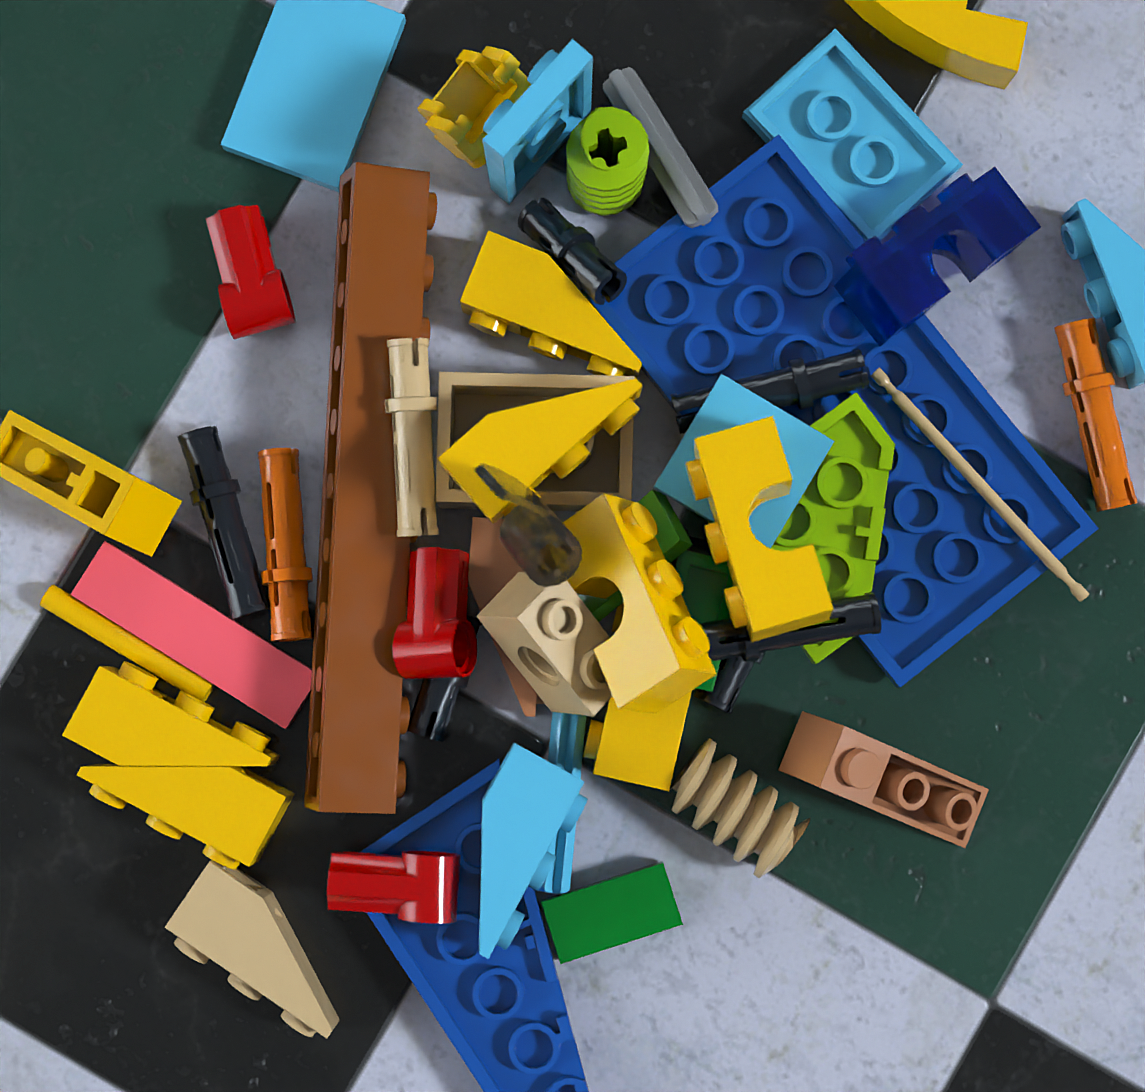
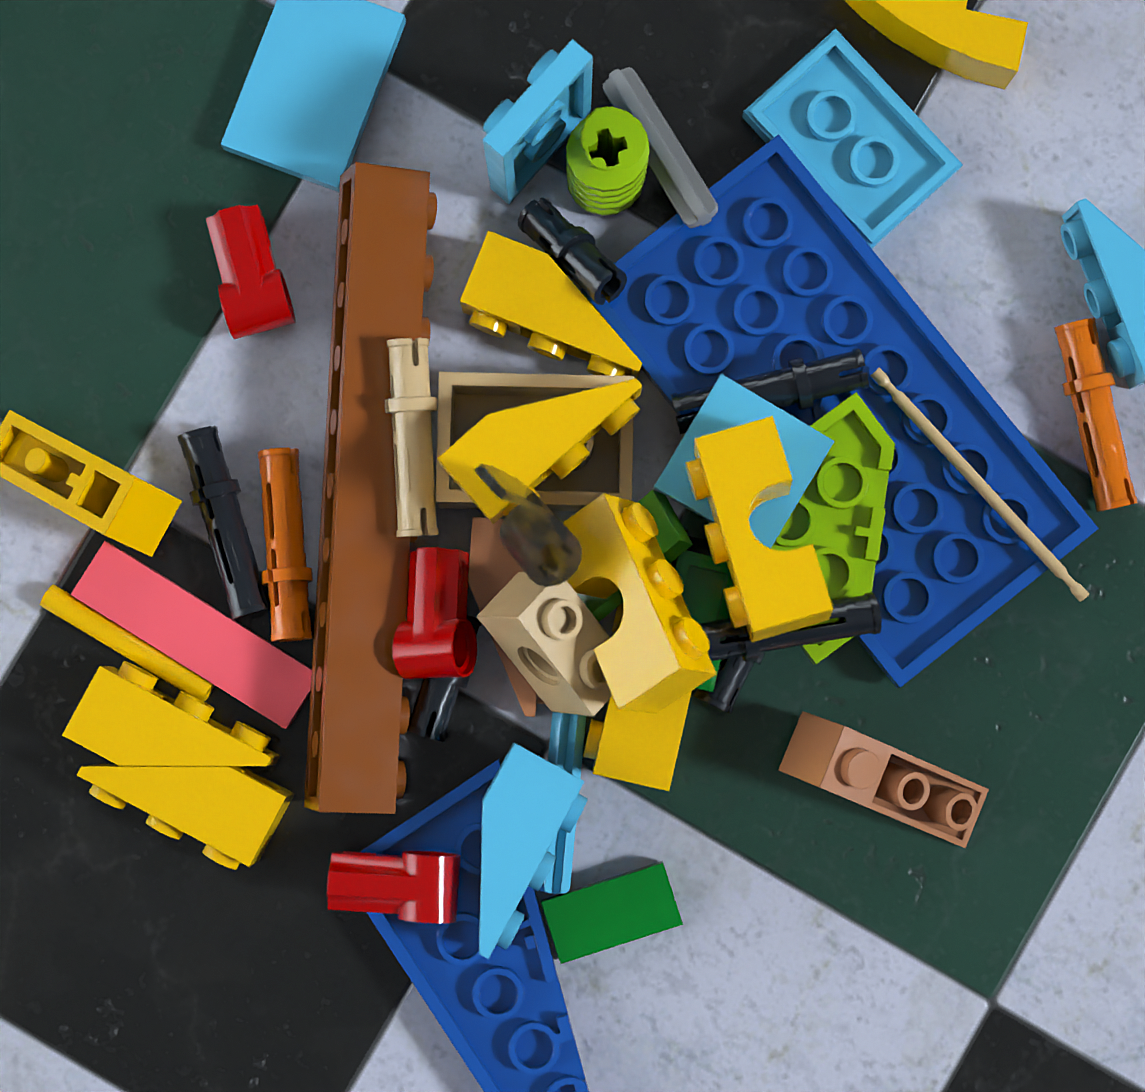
tan slope [165,860,340,1038] -> none
yellow piece [417,46,531,168] -> none
tan piece [670,738,811,878] -> none
clear blue arch [834,167,1041,347] -> none

